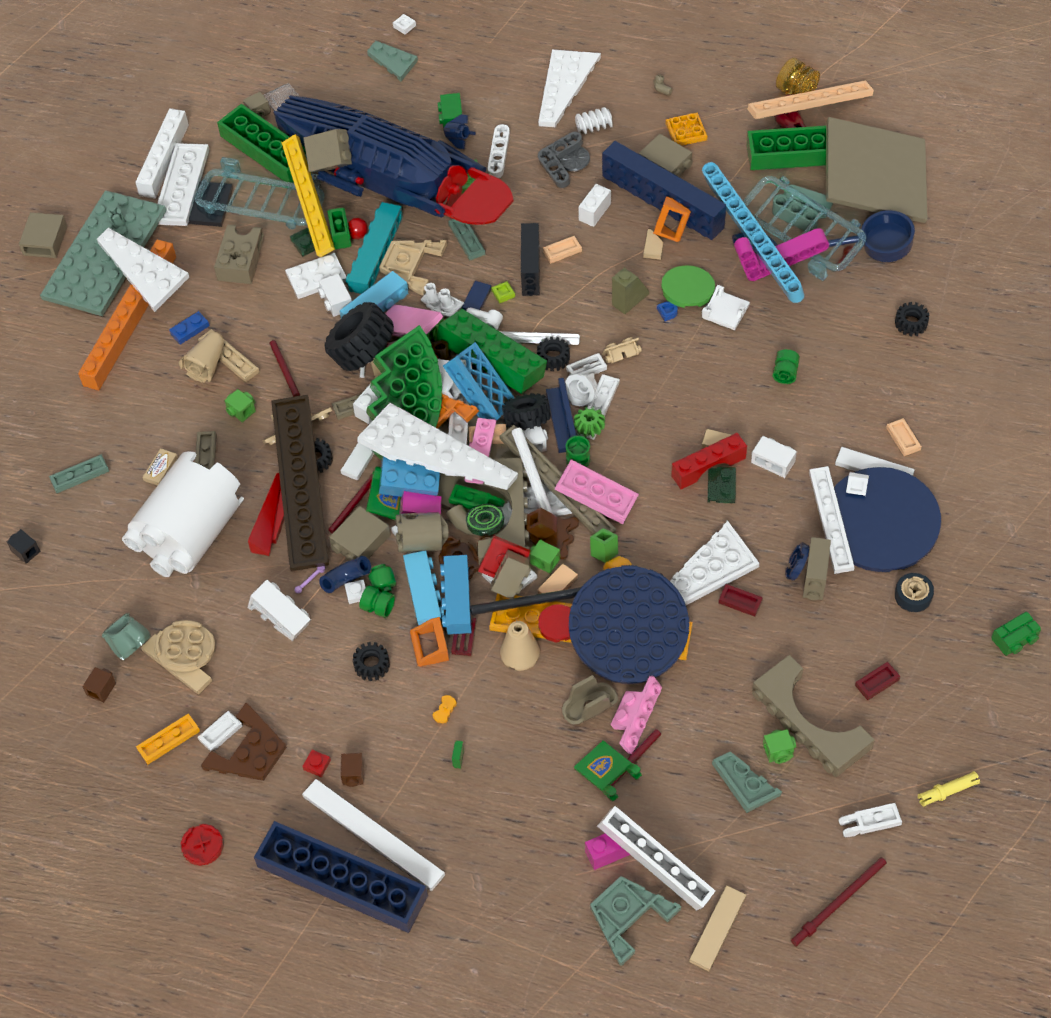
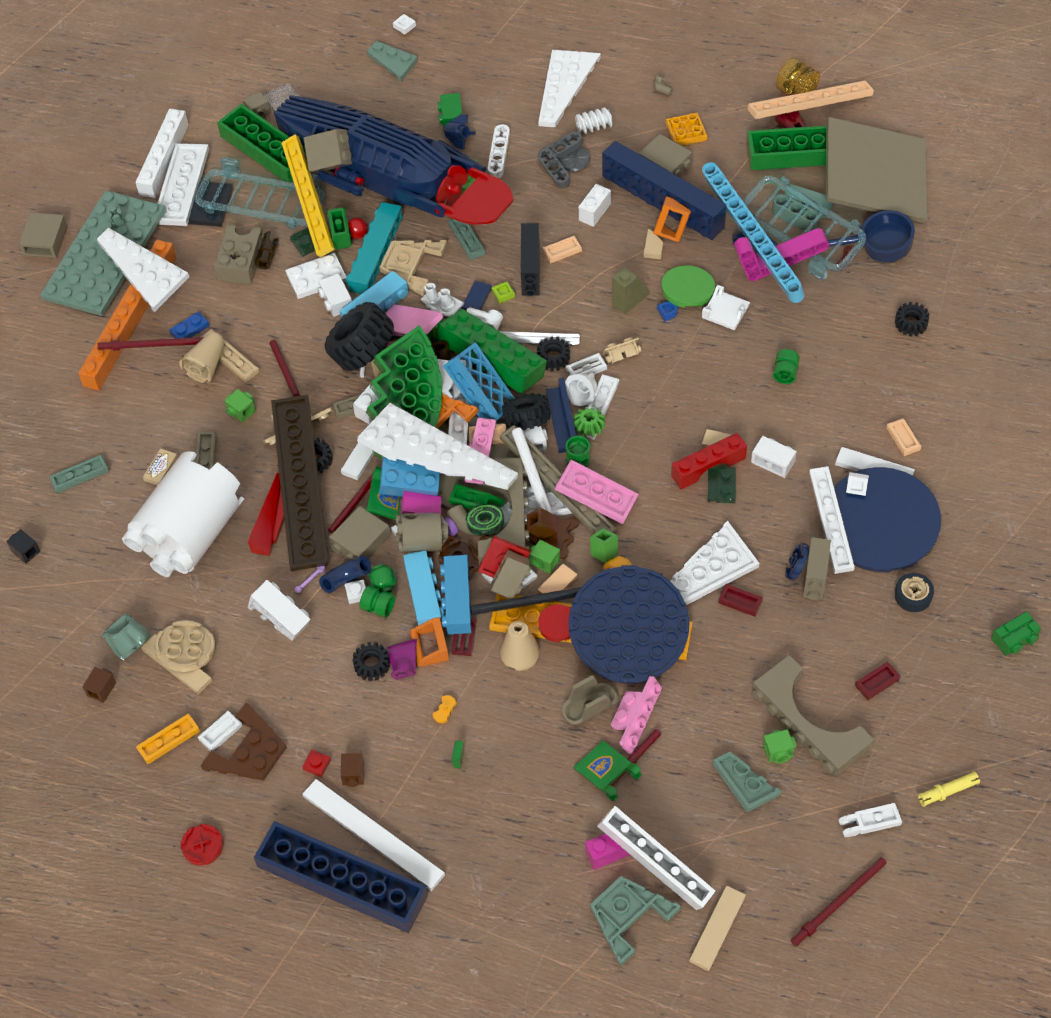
none -> dark red bar [97,337,204,351]
none -> dark brown piece [255,231,279,270]
none -> magenta piece [387,639,417,680]
none -> medium lavender tile [444,517,458,536]

